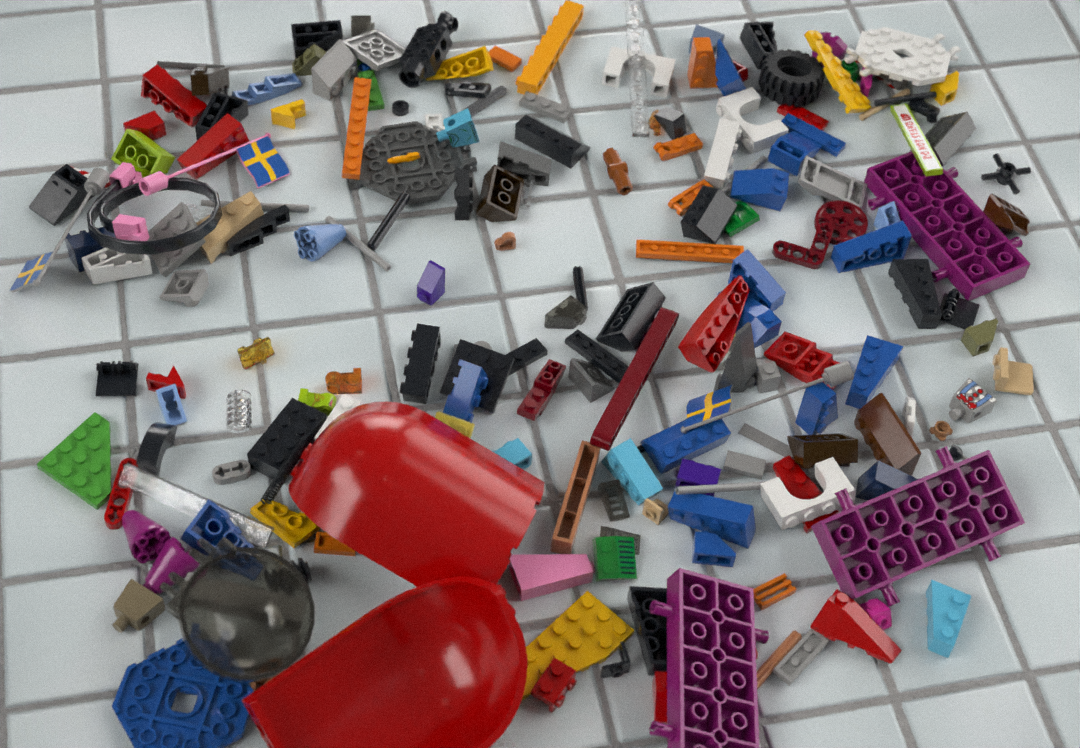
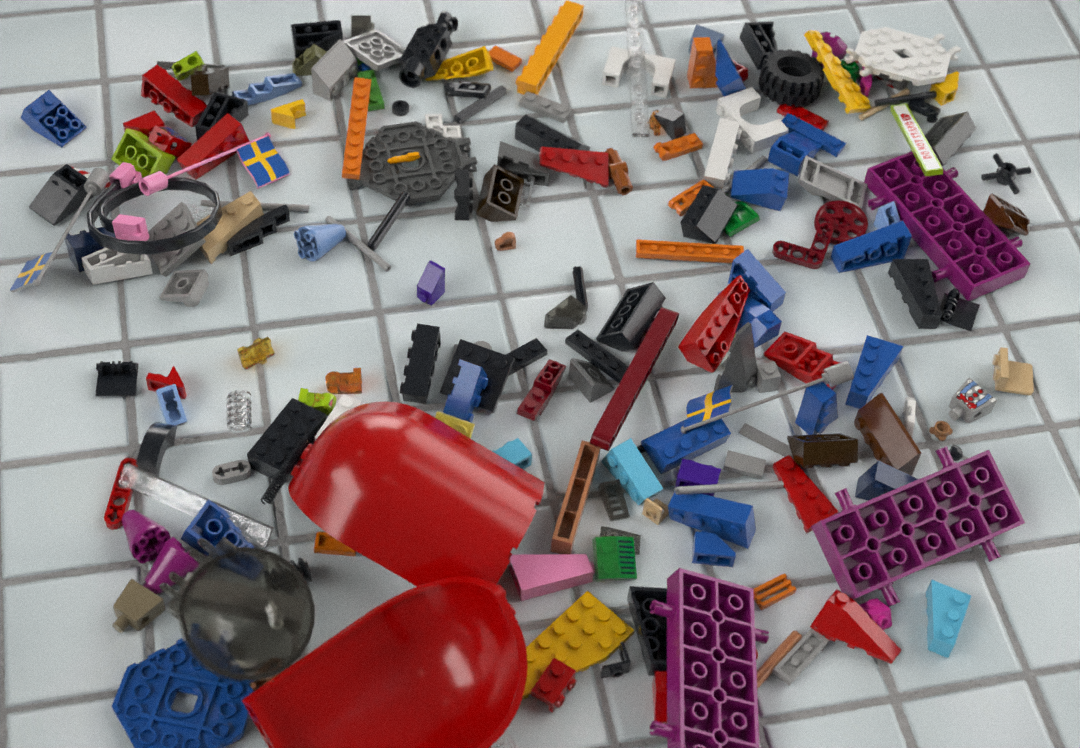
bright green plate [37,412,112,510] -> none
yellow wing [250,500,321,549] -> none
medium azure torso [436,108,480,148] -> none
white arch [761,457,856,530] -> none
olive slope [961,318,998,357] -> none
none -> blue slope [20,90,87,147]
none -> red torso [148,125,192,157]
none -> lime leg [171,51,205,81]
none -> red wing [540,147,609,188]

